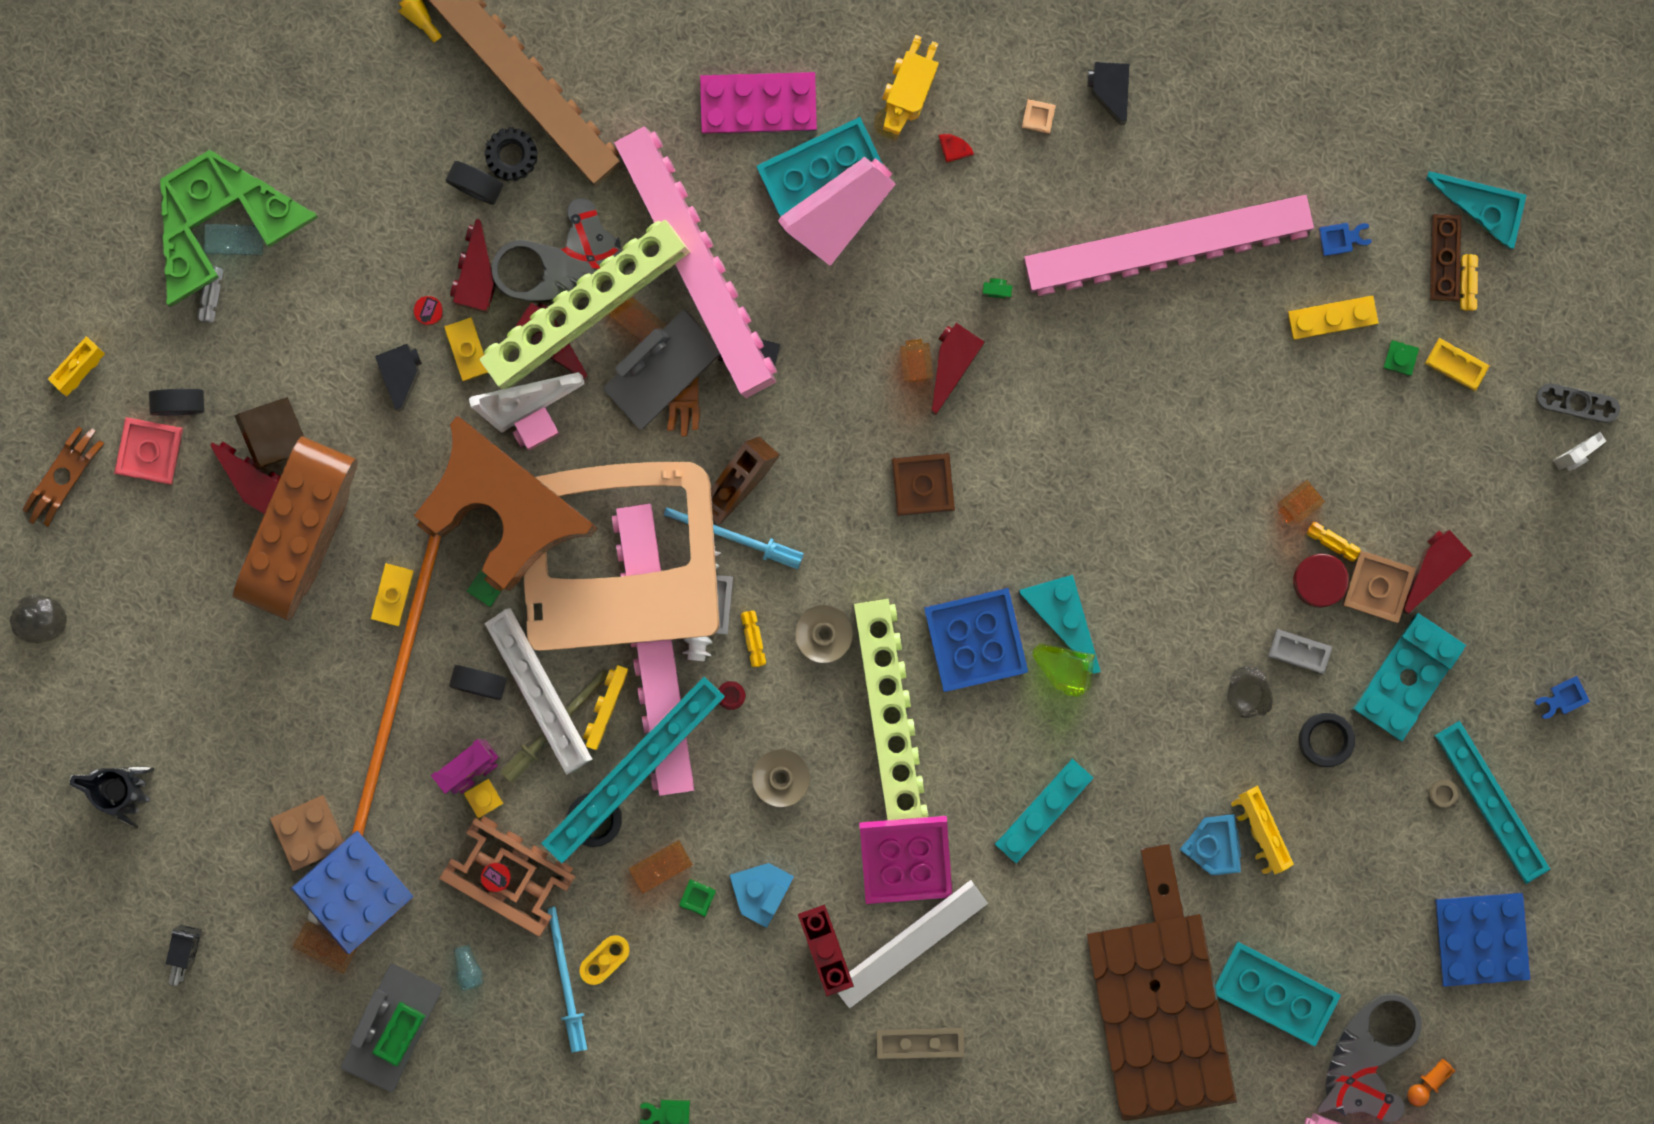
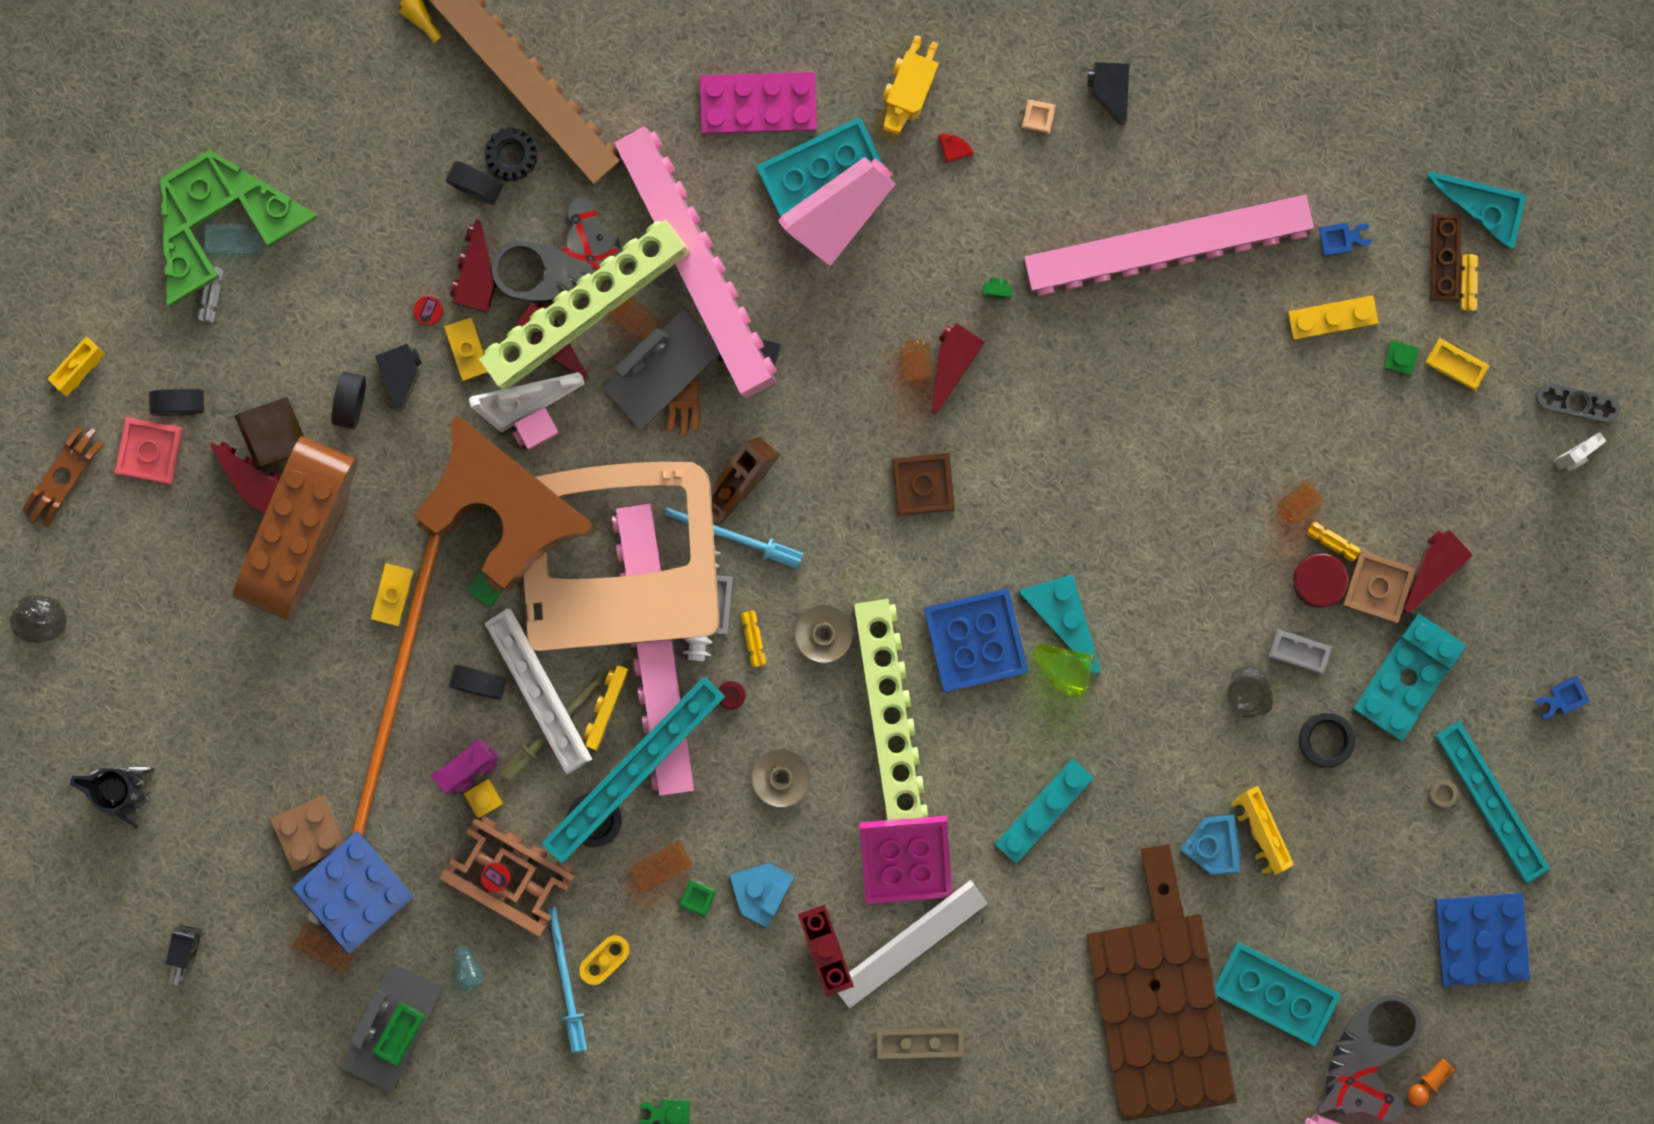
none -> black tyre [331,371,366,429]

